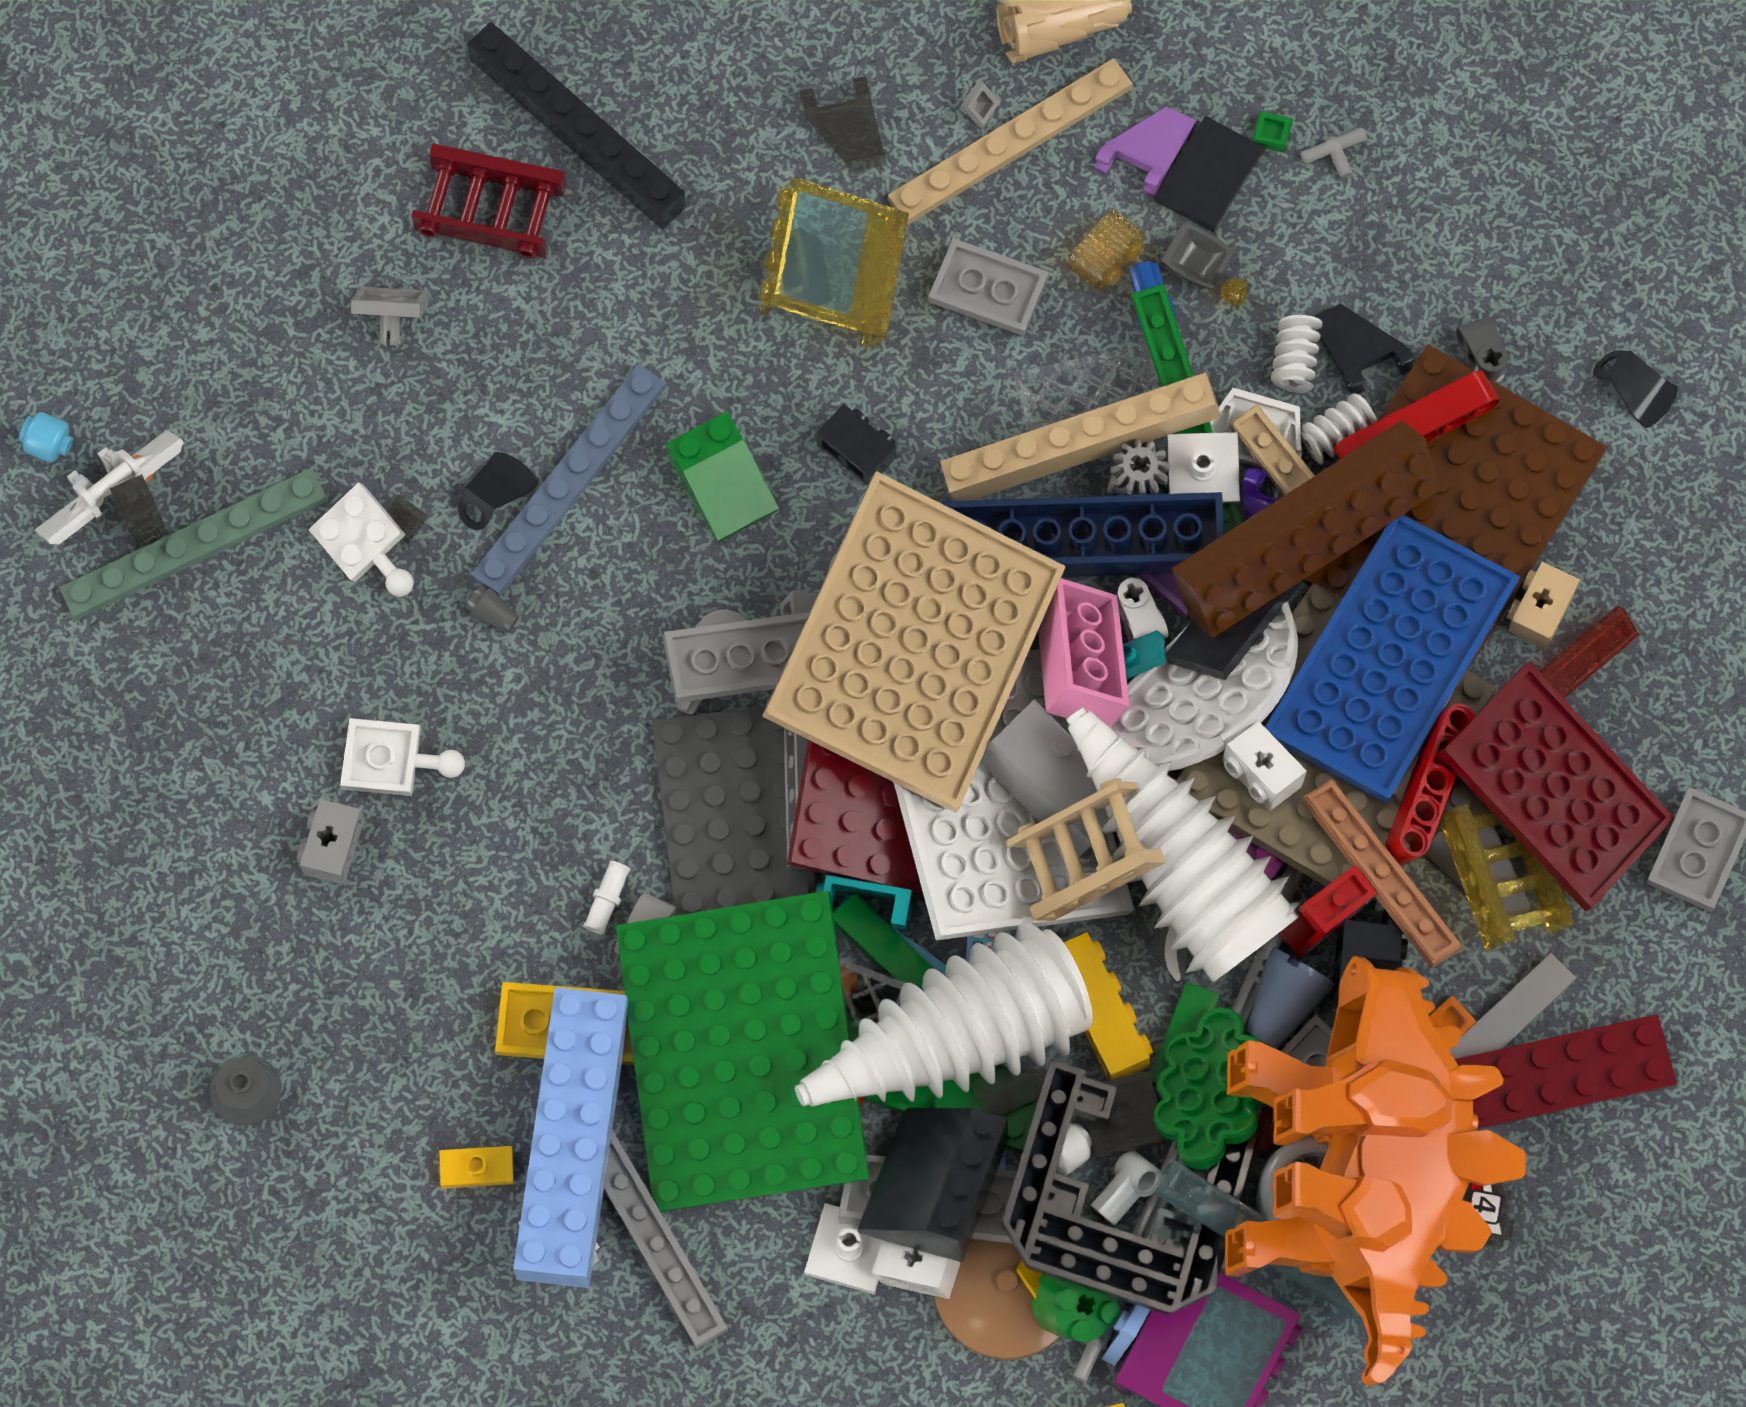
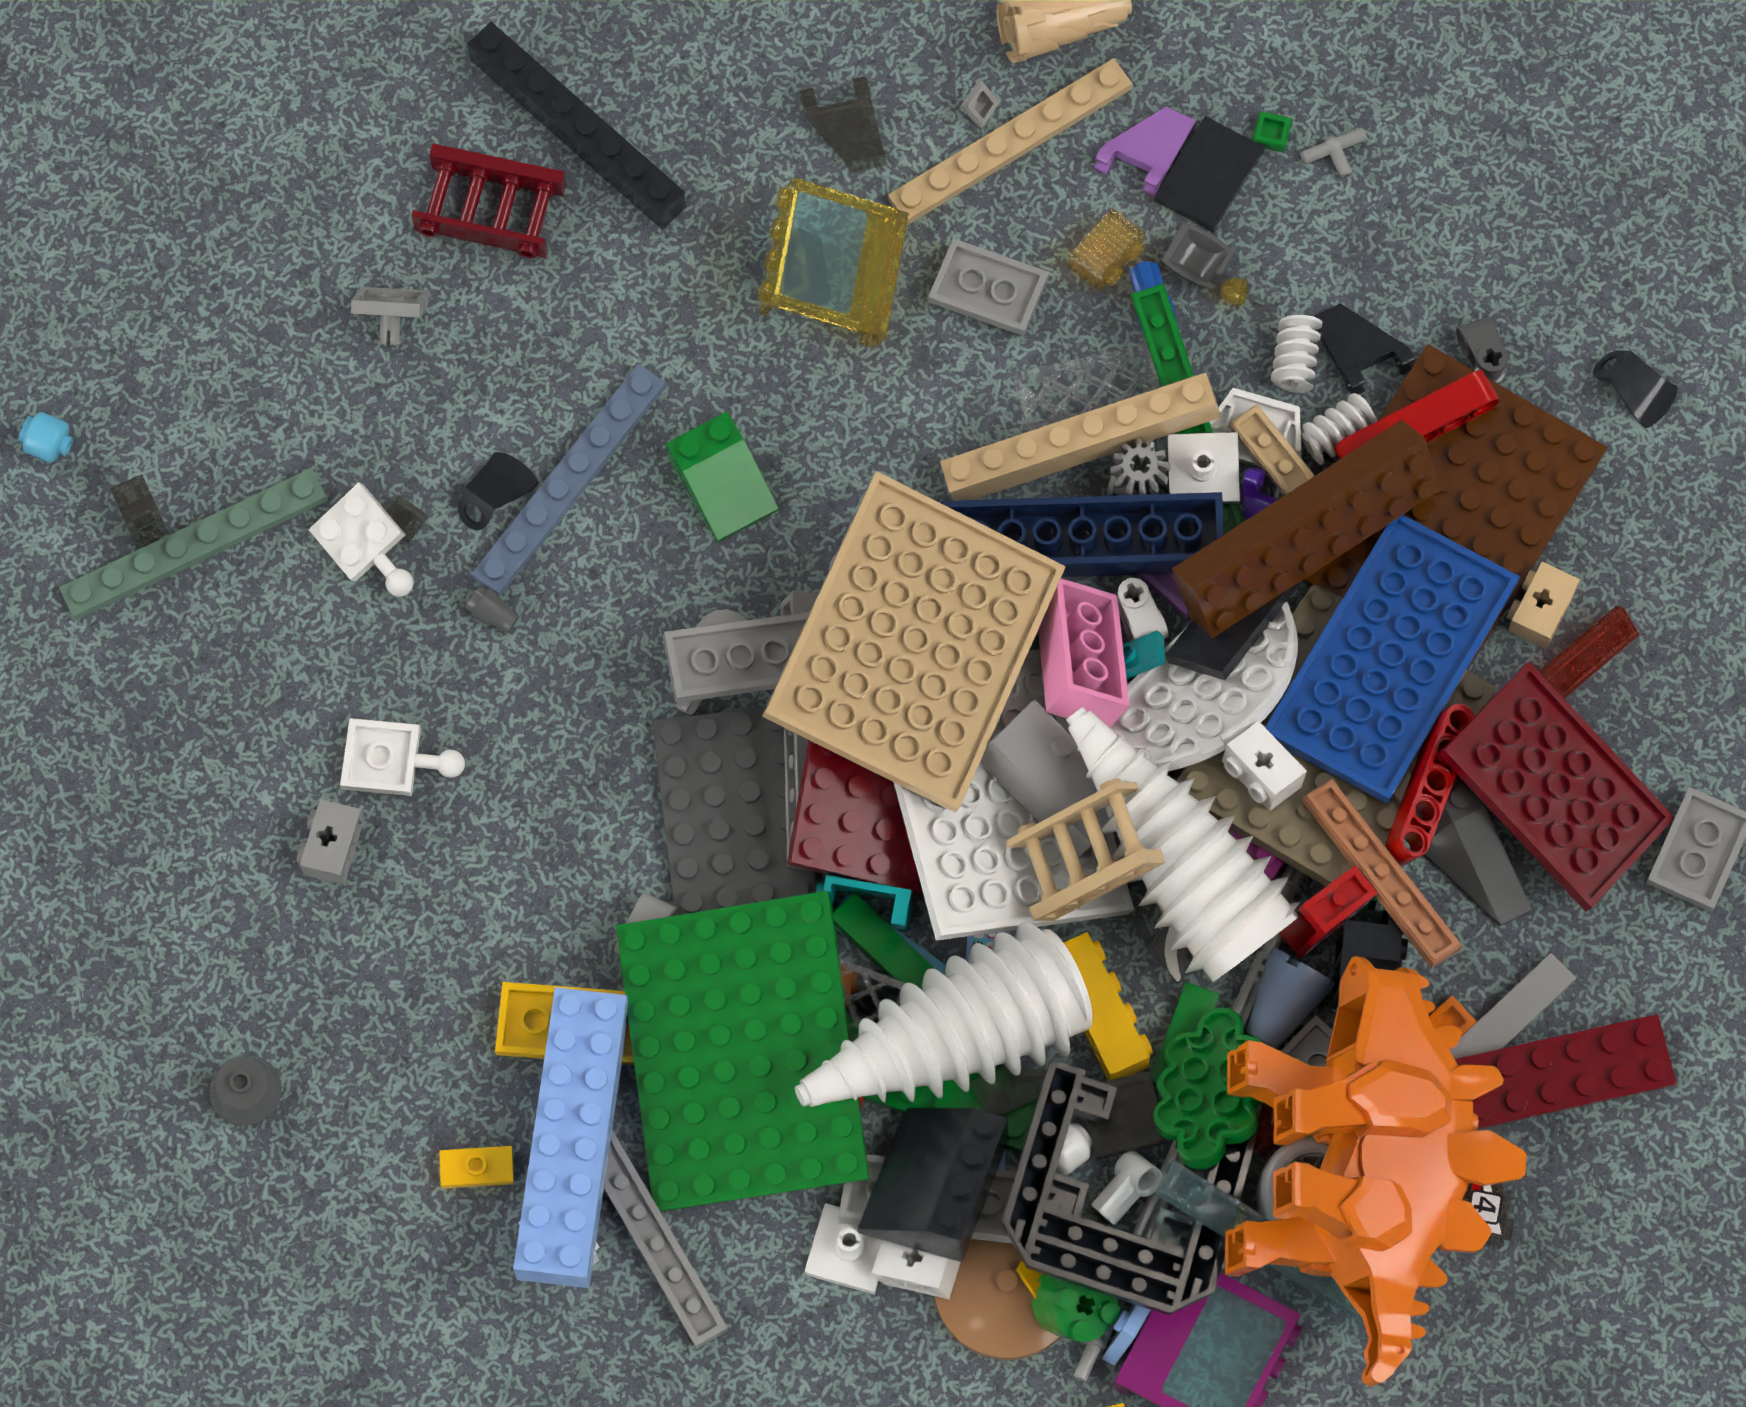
white piece [34,430,184,545] -> none
white pin [583,860,631,935] -> none
black brick [816,404,896,486] -> none
clear yellow fence [1439,804,1574,952] -> none

